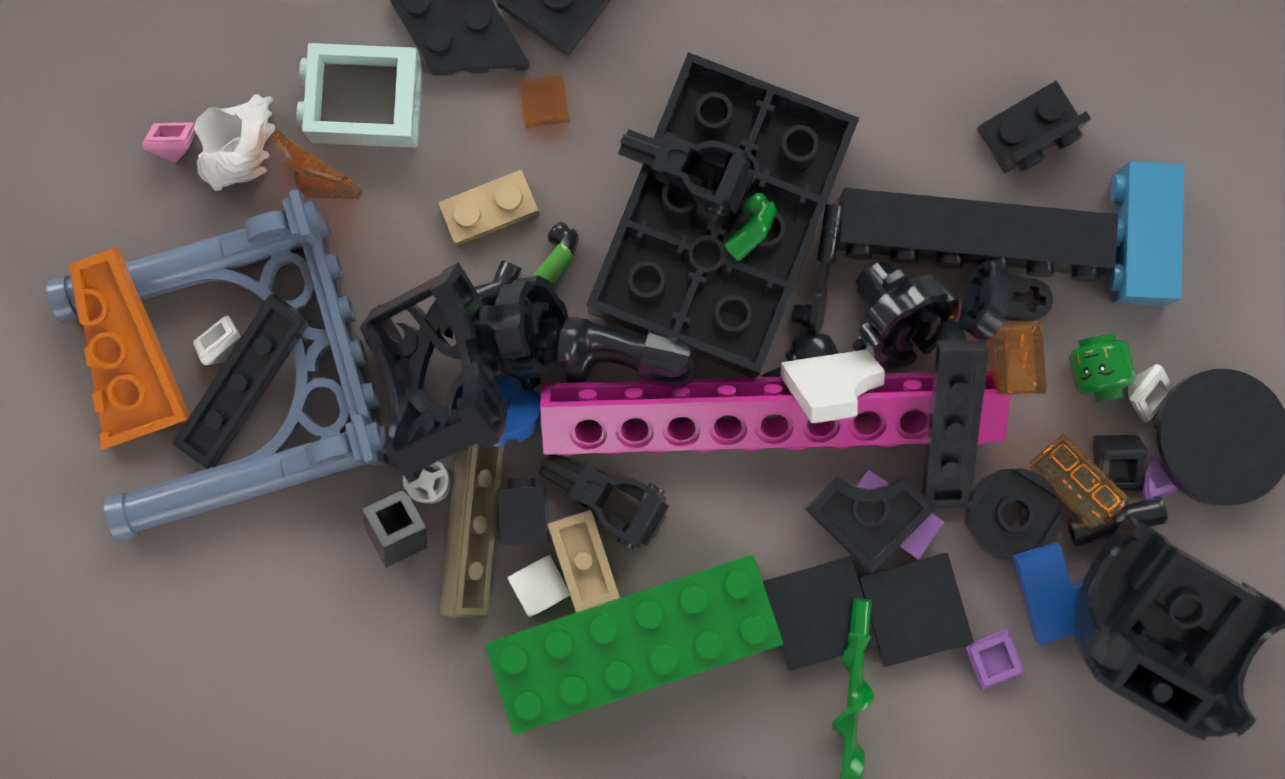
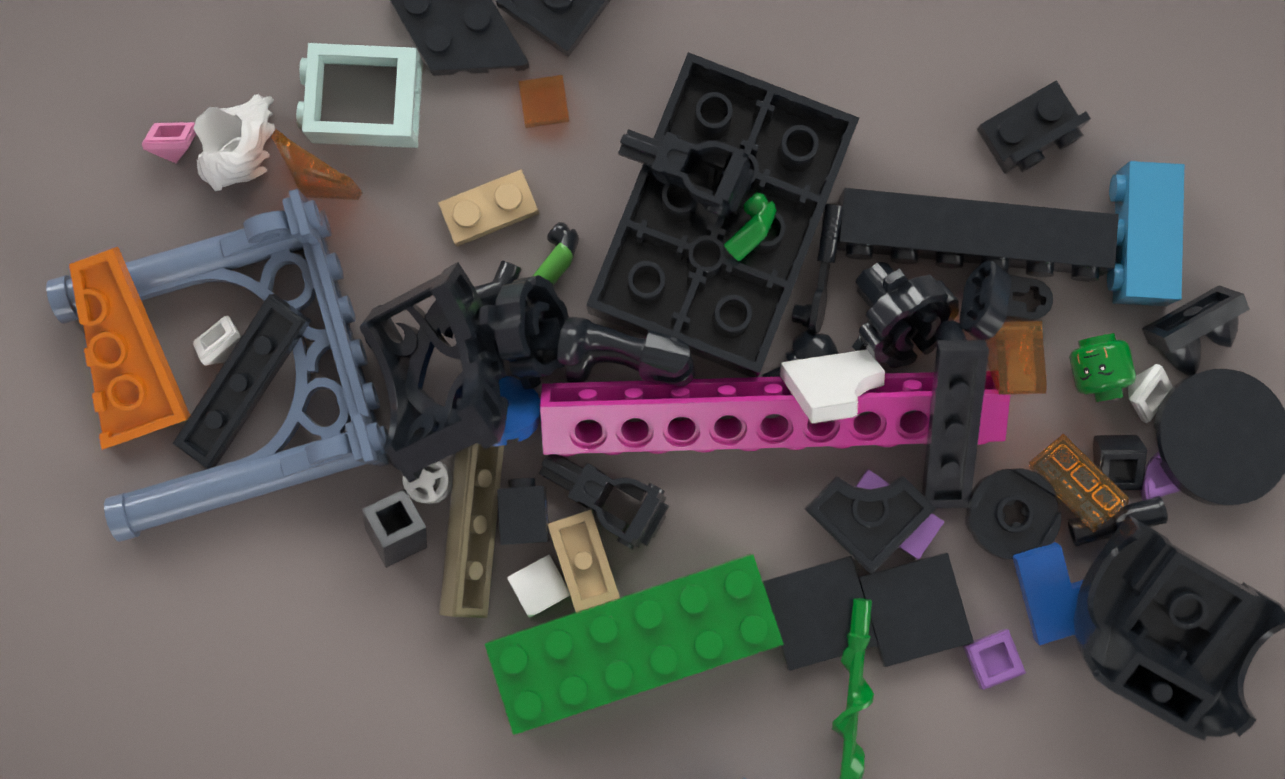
none -> black tile [1142,285,1250,376]

